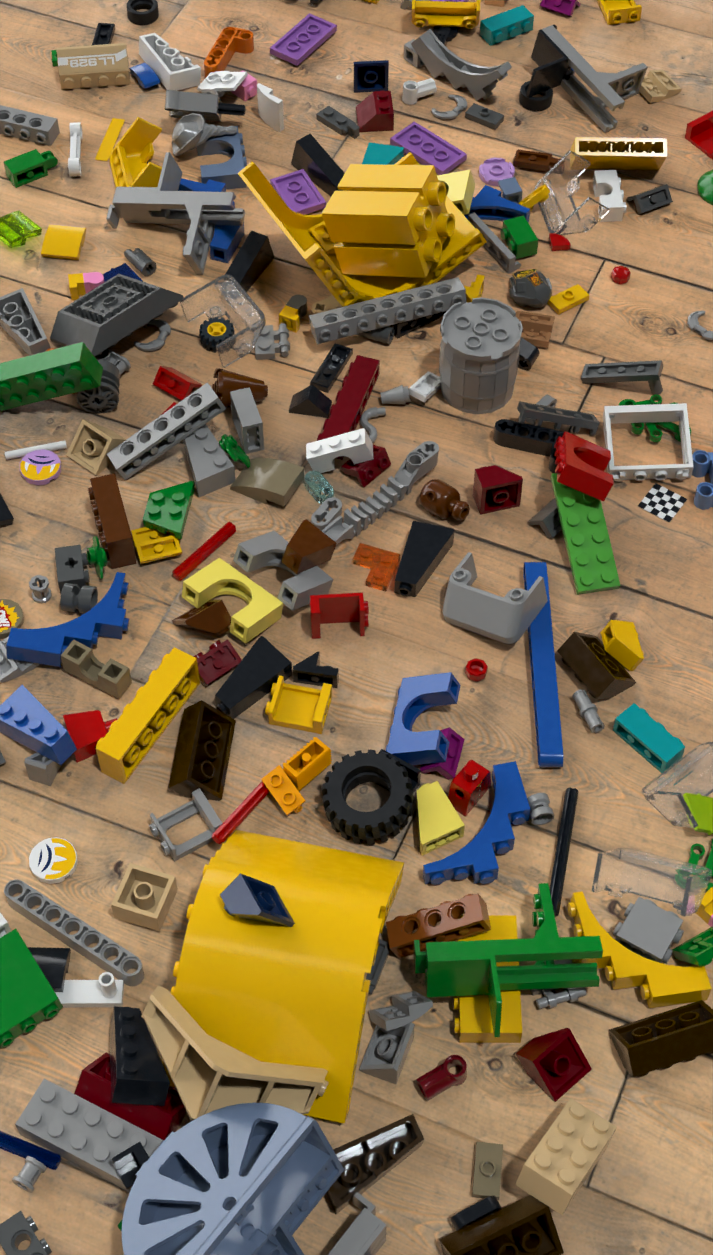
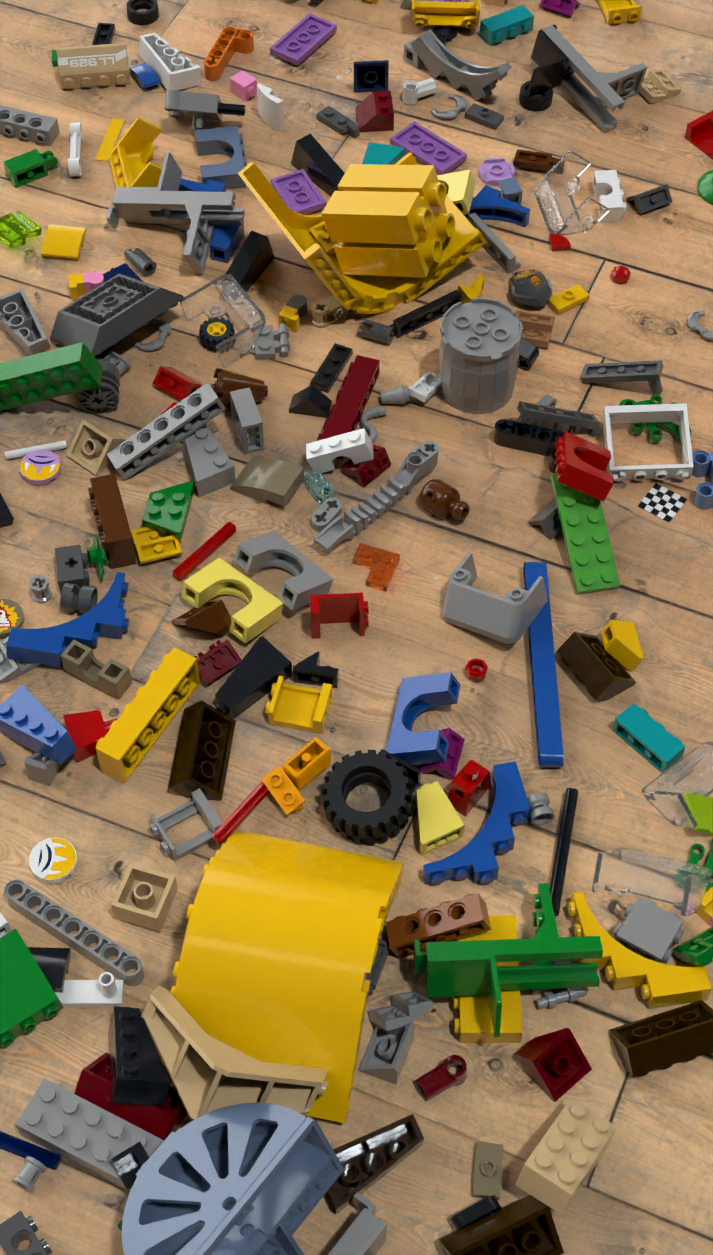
light grey hat [172,113,237,156] -> none
white piece [197,71,248,97] -> none
green plate [219,434,250,468] -> none
slope [220,873,295,927] -> none
reddish brown slope [282,519,337,574] -> none
light grey brick [309,277,467,344] -> none
black slope [394,521,455,597] -> none
dark red slope [473,465,523,515] -> none
green brick [500,215,538,259] -> none
yellow plate [518,185,550,211] -> none
yellow brick [570,137,667,170] -> none
light grey pin [572,689,605,733] -> none

